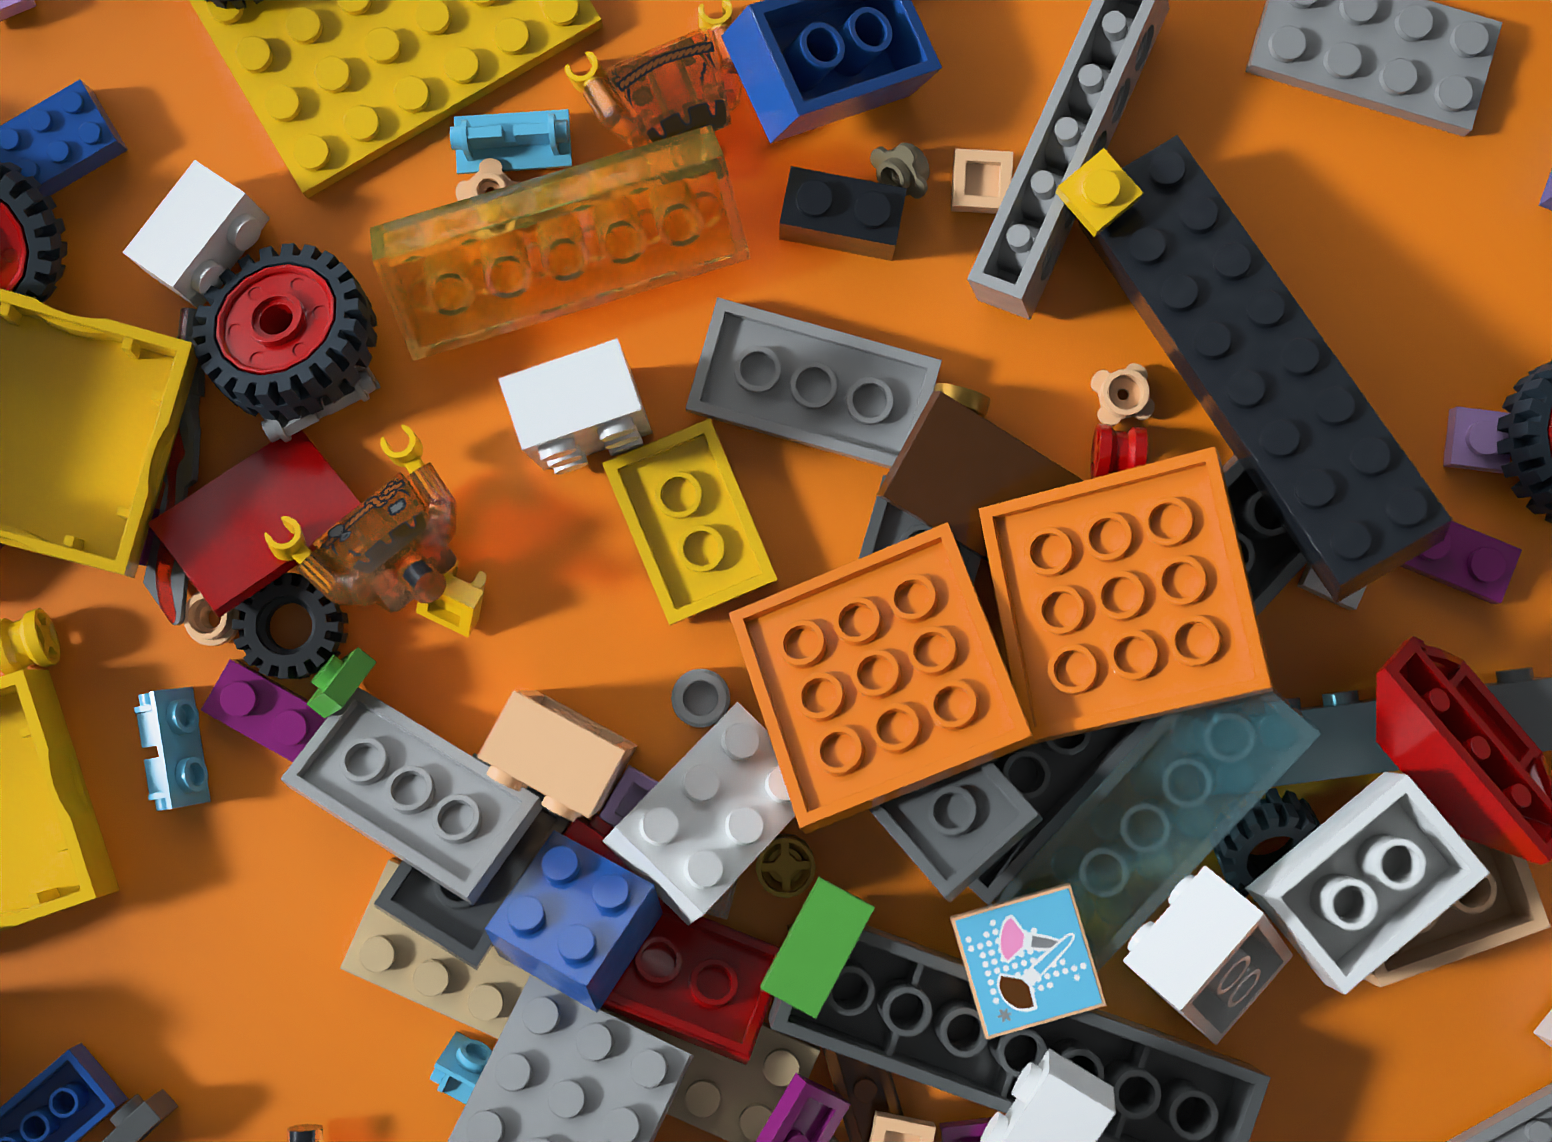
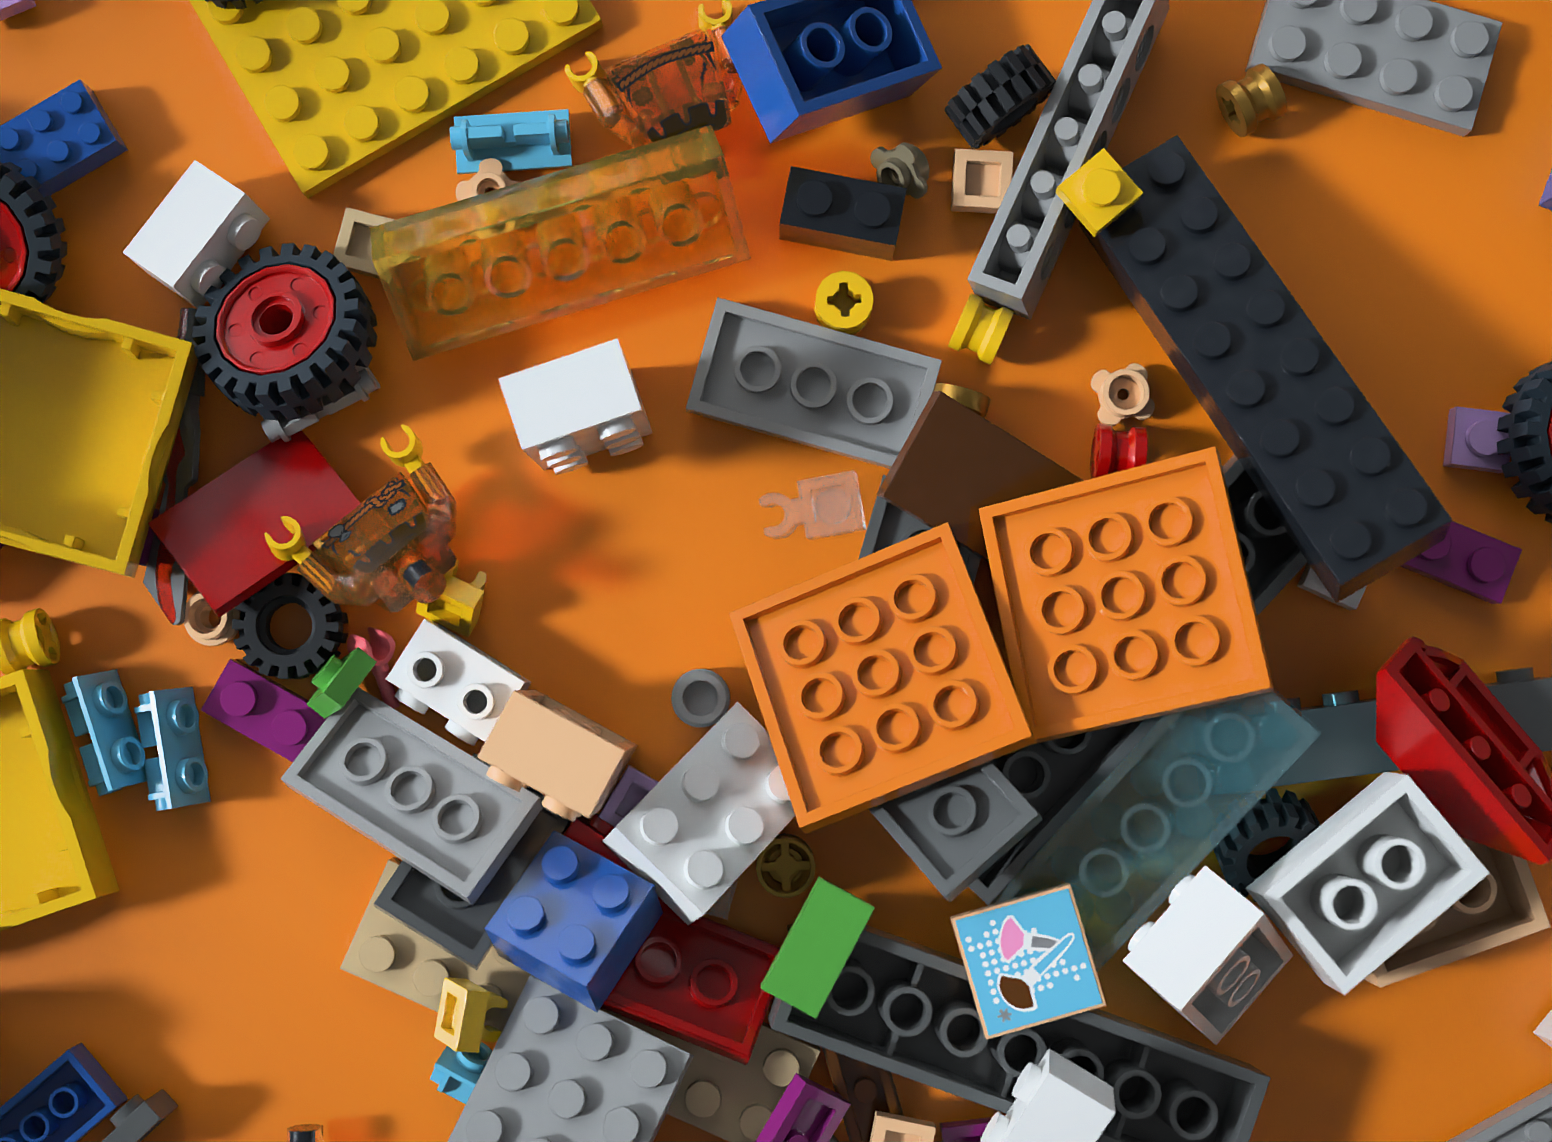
yellow plate [602,418,778,626] -> none
none -> medium azure hinge [61,669,147,796]
none -> tan plate [333,207,406,282]
none -> coral hand [347,627,400,709]
none -> white brick [386,619,532,746]
none -> yellow tile [434,977,508,1053]
none -> clear plate [759,470,867,540]
none -> yellow wheel [814,271,874,335]
none -> black tyre [944,44,1056,149]
none -> yellow wheel [948,293,1014,365]
none -> pearl gold wheel [1216,63,1287,137]

